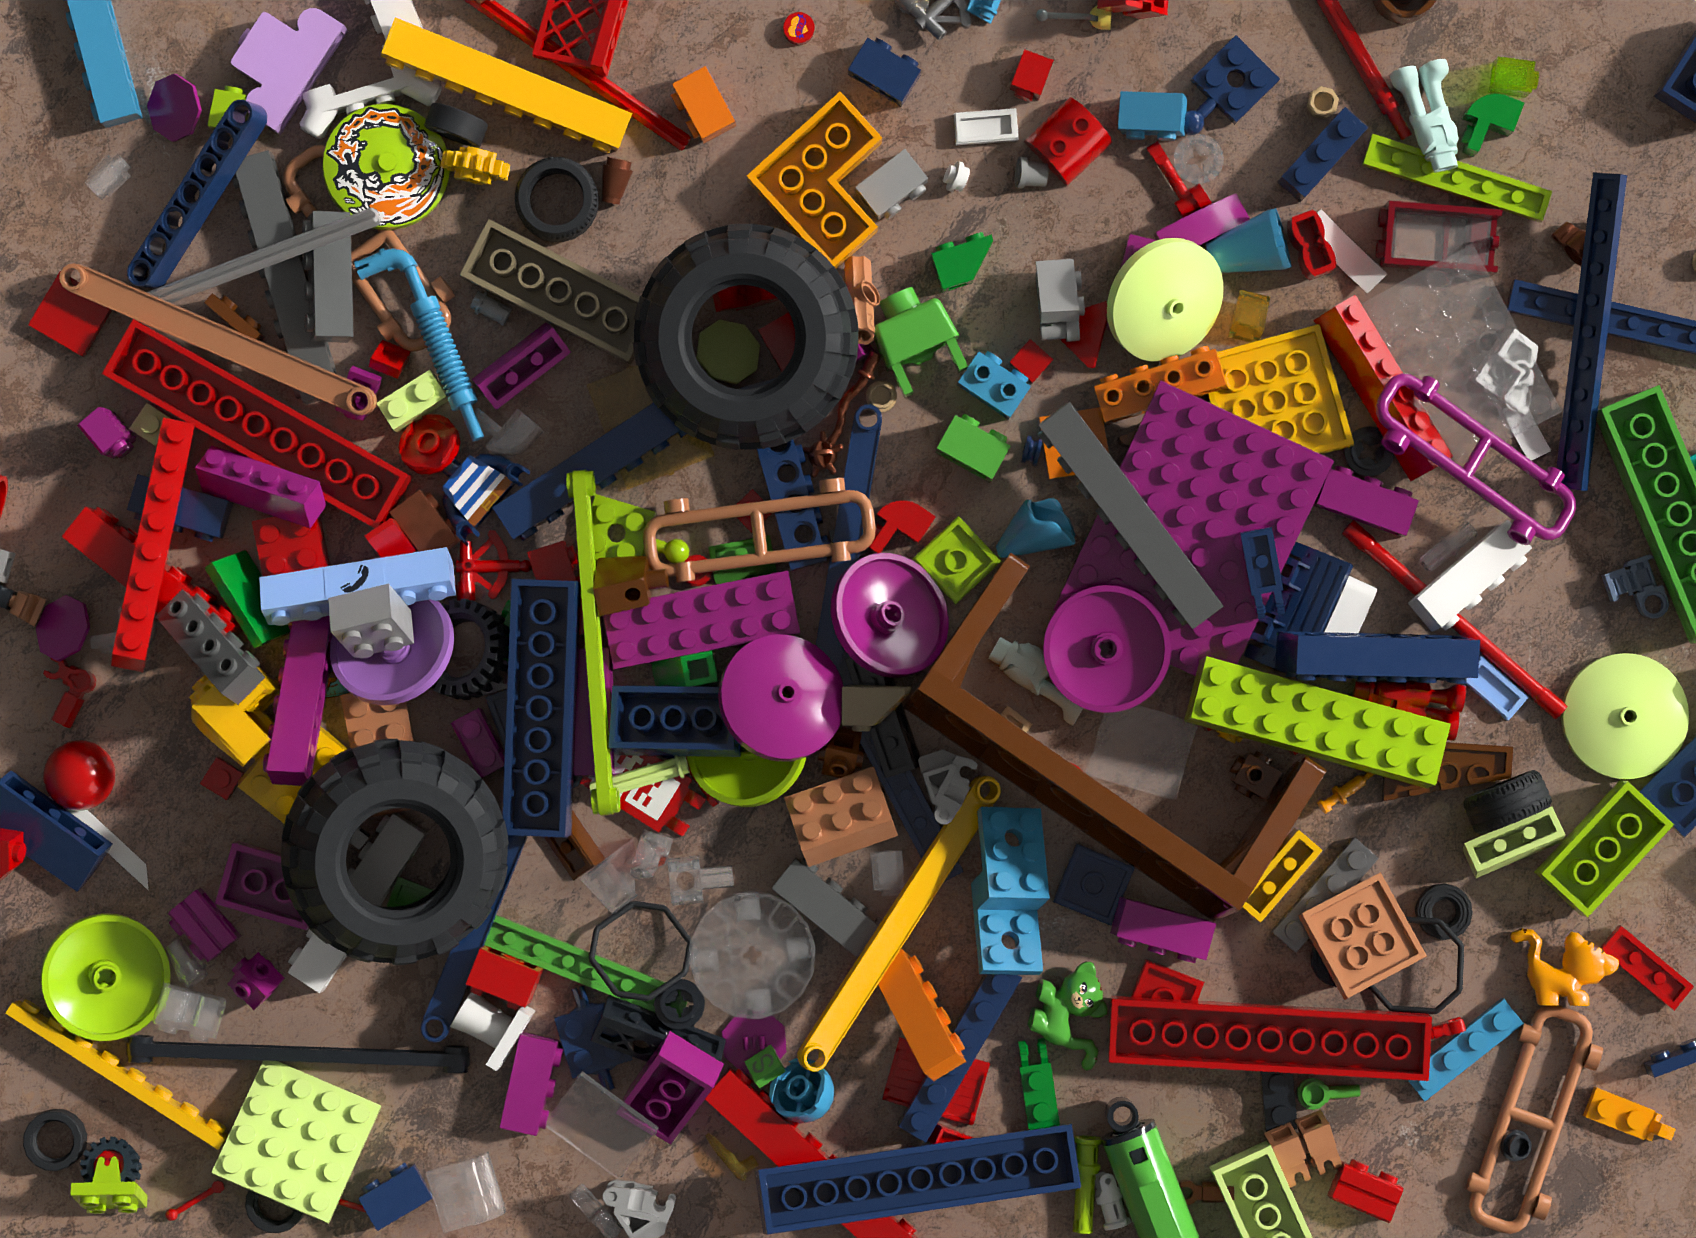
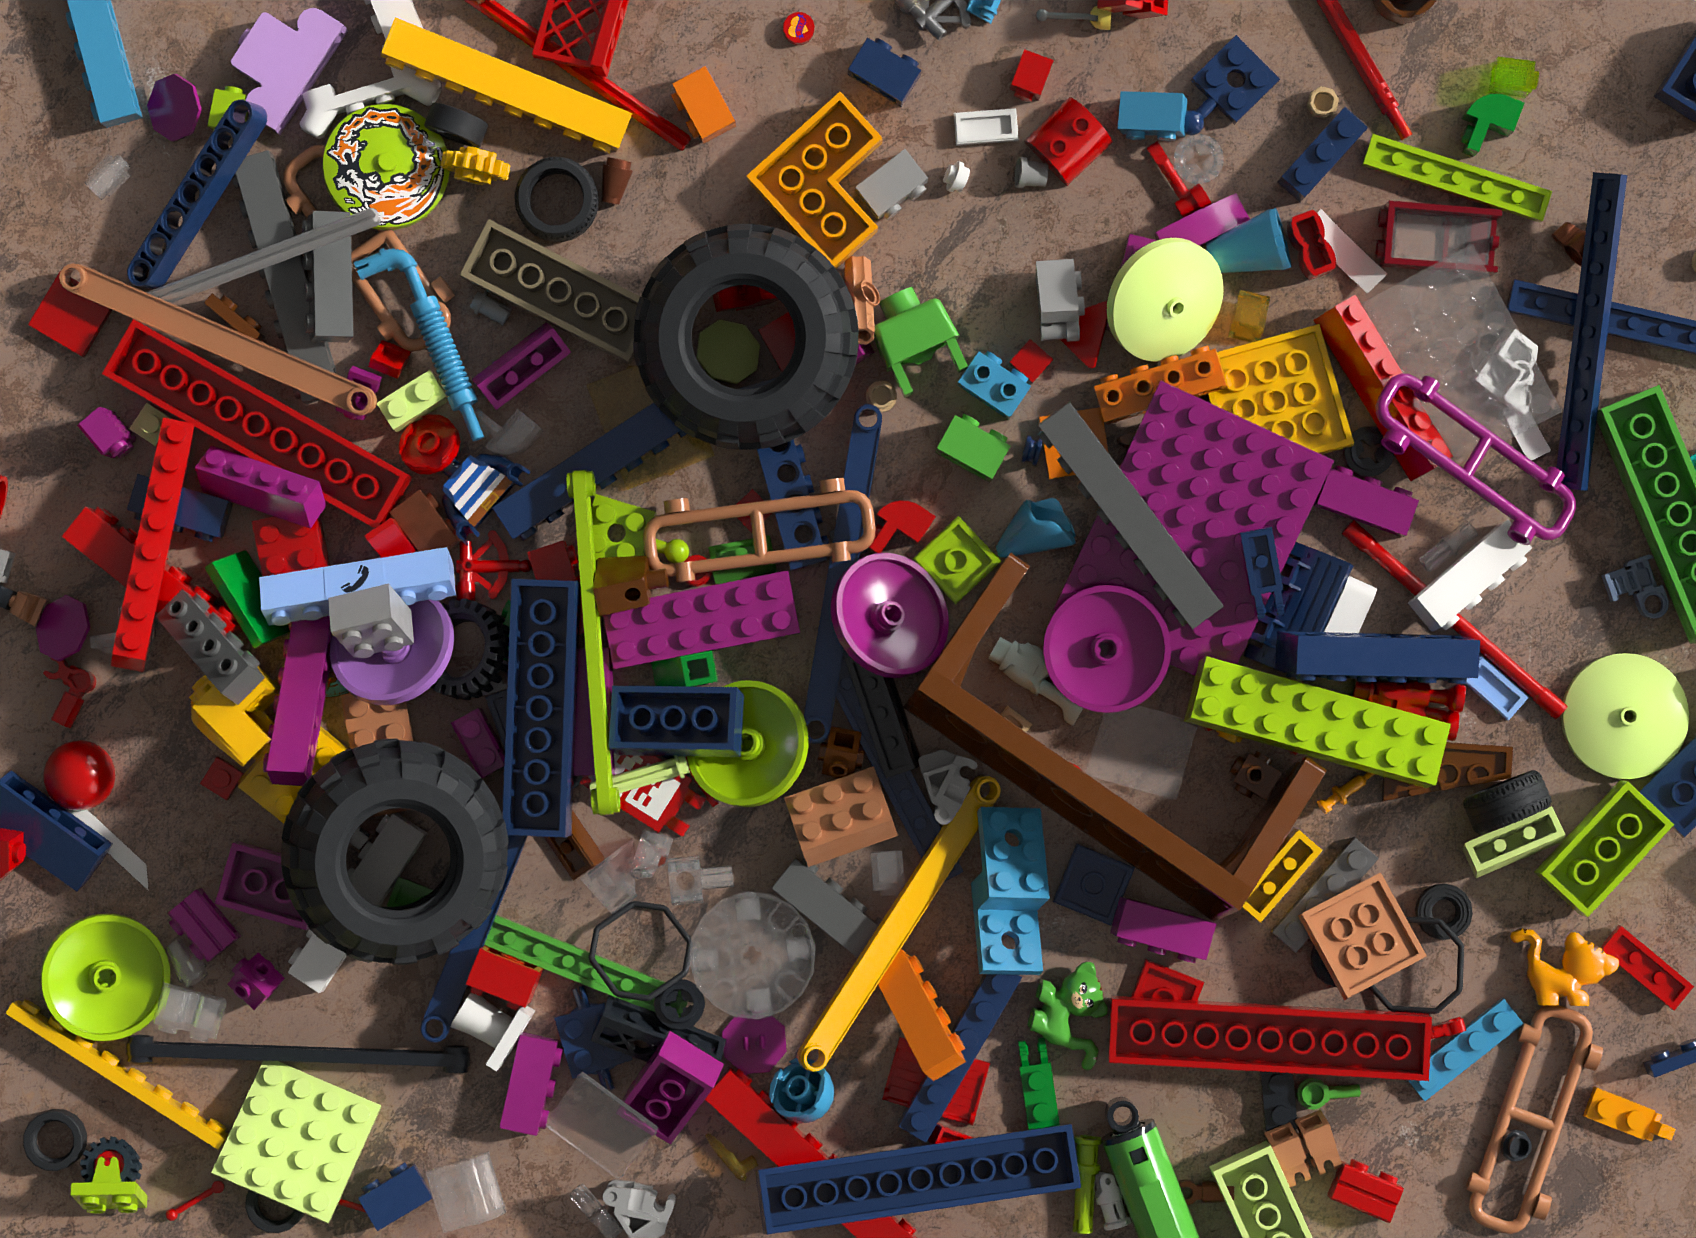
magenta dish [718,634,844,761] -> none
bright green tile [744,1045,786,1088] -> none
copper piece [803,350,882,478] -> none
dark tan slope [842,685,911,731] -> none
green slope [931,232,993,293] -> none
light aqua piece [1389,59,1459,173] -> none

